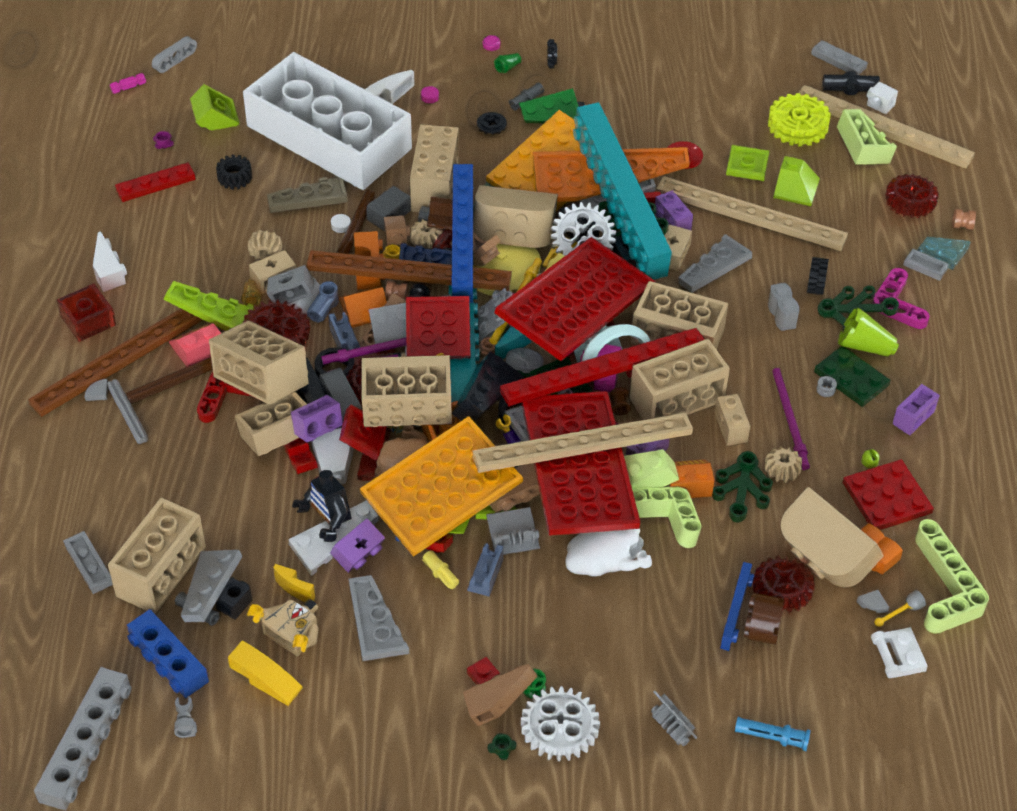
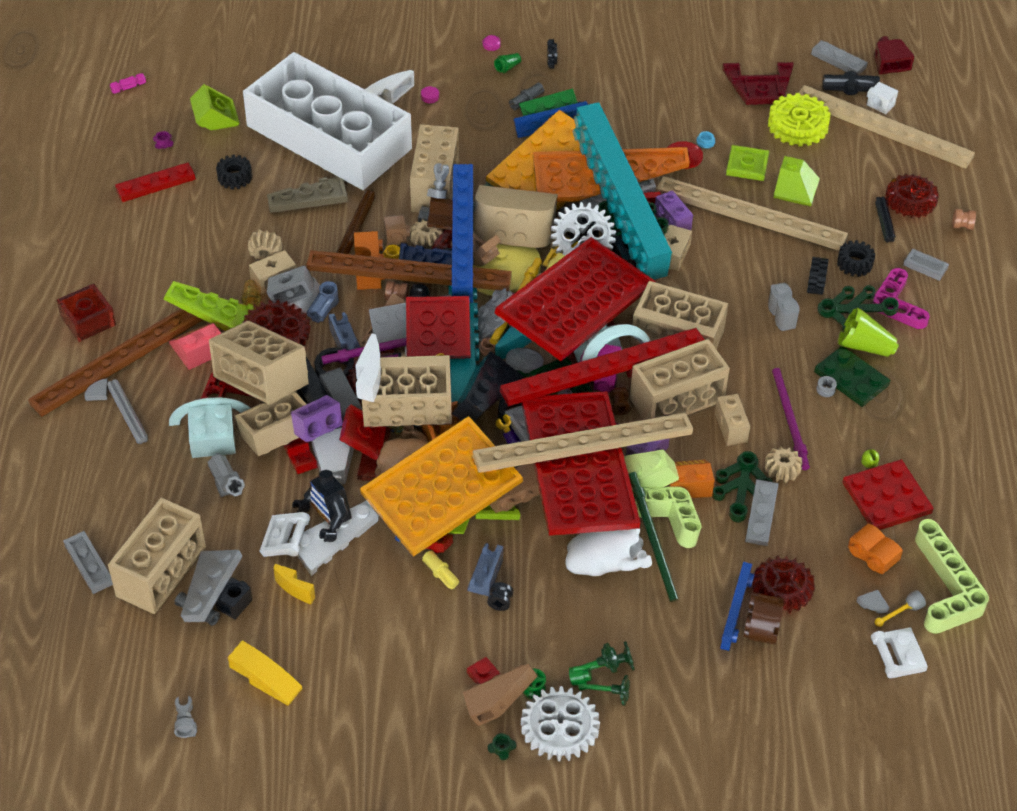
light grey brick [34,667,131,811] -> none
white slope [93,232,127,292] -> none
reddish brown axle [126,357,213,404] -> none
blue brick [127,609,209,698] -> none
light grey beam [152,36,197,73] -> none
tan torso [247,599,319,657] -> none
medium lavender brick [330,518,385,573] -> none
white tile [331,214,351,233] -> none
orange slope [339,287,387,328] -> none
light grey wing [349,575,409,661] -> none
dark grey brick [366,186,411,231] -> none
black gear [477,112,507,136] -> none
light grey hinge [486,507,540,555] -> none
light grey hinge [651,691,698,746] -> none
light grey wing [678,234,752,293] -> none
dark azure pin [735,717,811,751] -> none
tan brick [781,487,884,587] -> none
yellowish green wedge [837,109,897,165] -> none
medium lavender brick [893,384,940,435] -> none
clear light blue wing [918,237,971,270] -> none
none -> light aqua piece [169,397,251,458]
none -> light grey piece [208,454,245,497]
none -> white plate [260,512,310,557]
none -> white slope [356,333,381,402]
none -> light grey piece [427,163,449,199]
none -> black wheel [487,582,514,611]
none -> blue plate [514,101,588,138]
none -> plant [569,641,635,706]
none -> dark green bar [628,472,679,602]
none -> medium azure plate [696,131,715,149]
none -> dark red wing [722,62,794,105]
none -> light grey plate [745,479,779,546]
none -> black tyre [837,240,875,277]
none -> dark red torso [874,36,915,75]
none -> black axle [875,196,896,243]

